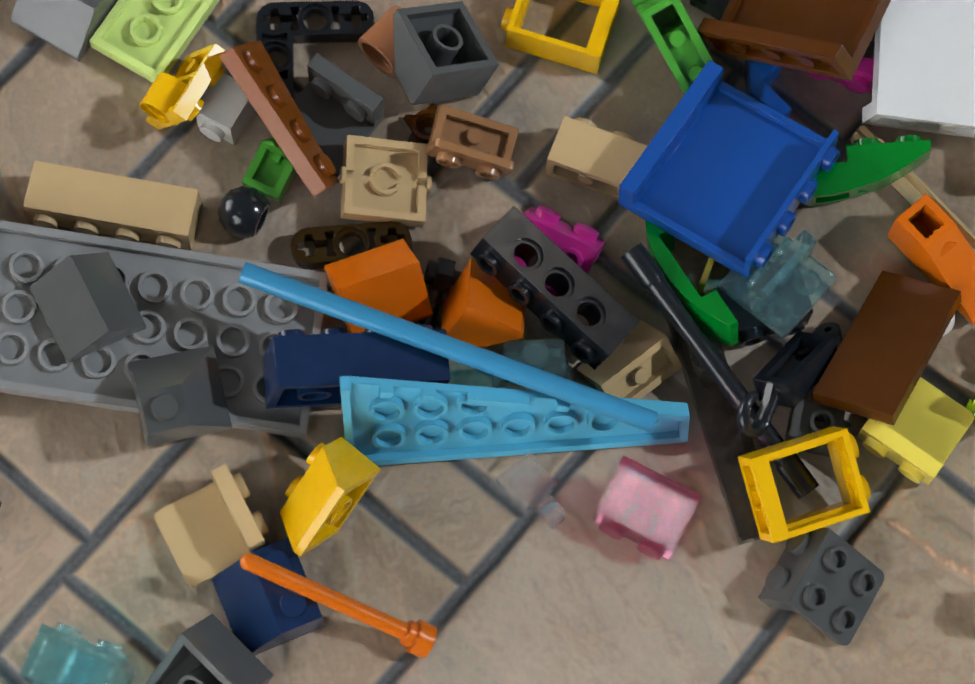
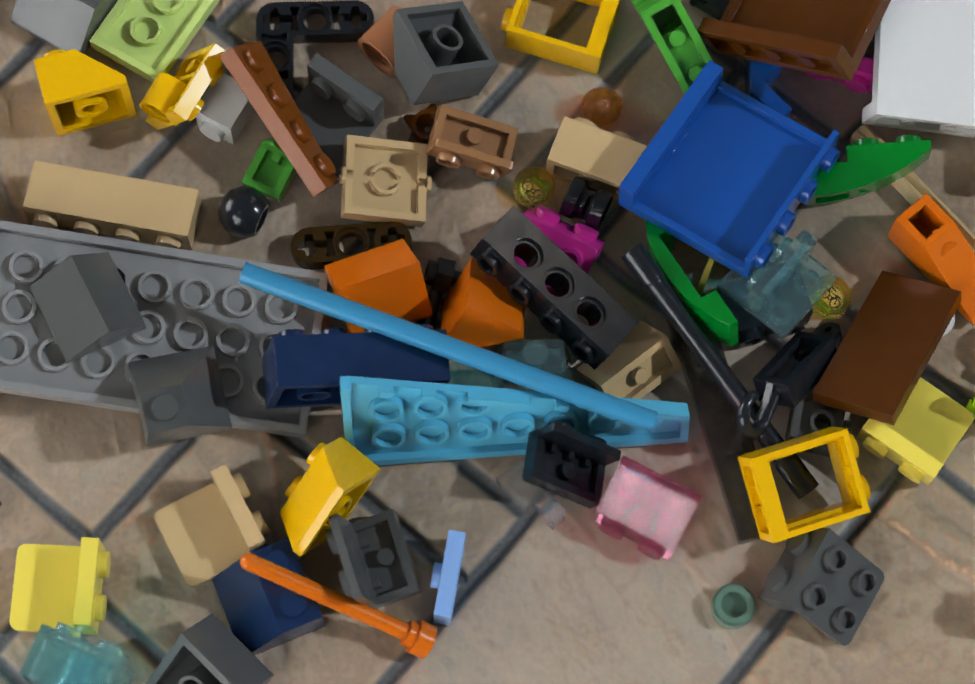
none -> light yellow bracket [9,537,111,635]
none -> yellow slope [33,49,137,137]
none -> dark grey bracket [325,509,422,609]
none -> light blue plate [430,530,466,626]
none -> clear yellow tile [513,166,555,209]
none -> black bracket [522,421,621,509]
none -> black wheel [559,176,614,231]
none -> clear orange plate [581,87,622,127]
none -> sand green tile [711,583,756,629]
none -> clear yellow tile [808,276,852,320]

